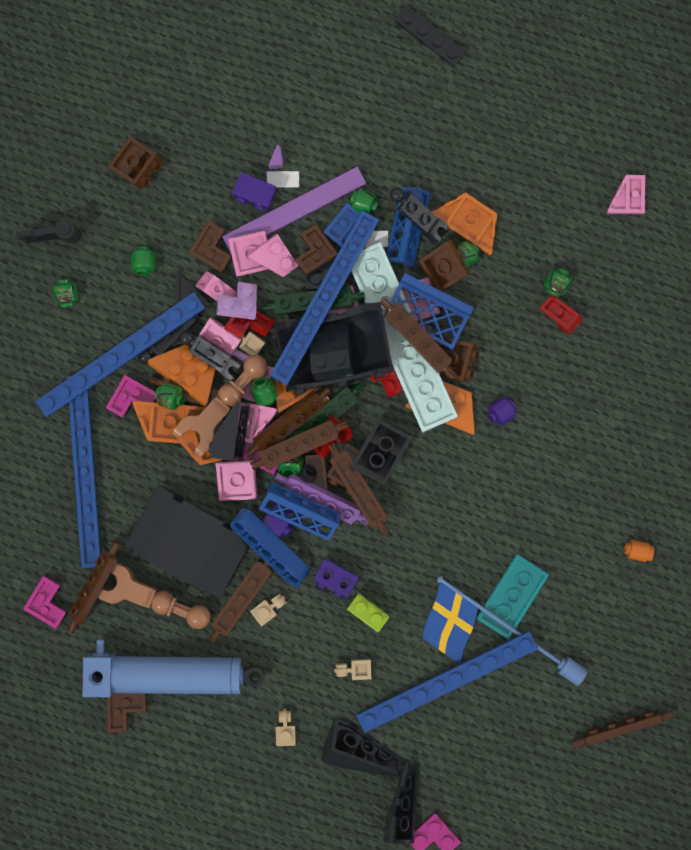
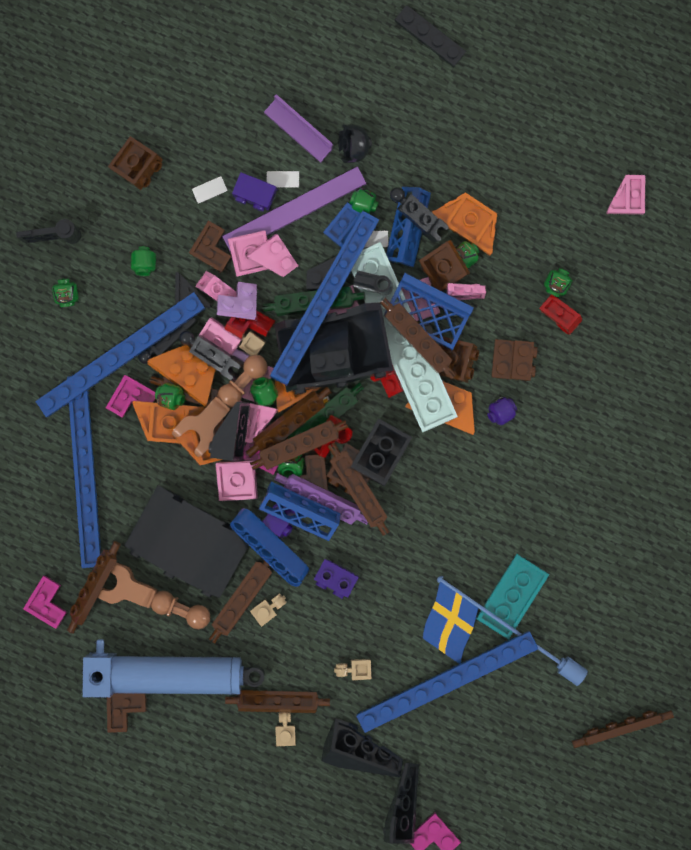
medium lavender slope [269,145,284,170] -> none
reddish brown plate [295,224,338,276] -> none
black plate [299,464,317,483] -> none
lime brick [347,592,390,632] -> none
orange brick [624,540,654,562] -> none
none -> white sticker [192,176,227,203]
none -> reddish brown plate [225,690,330,713]
none -> medium lavender panel [264,94,333,163]
none -> black cylinder [338,124,372,163]
none -> black piece [353,270,393,295]
none -> bright pink wing [446,283,486,300]
none -> reddish brown plate [491,339,537,381]

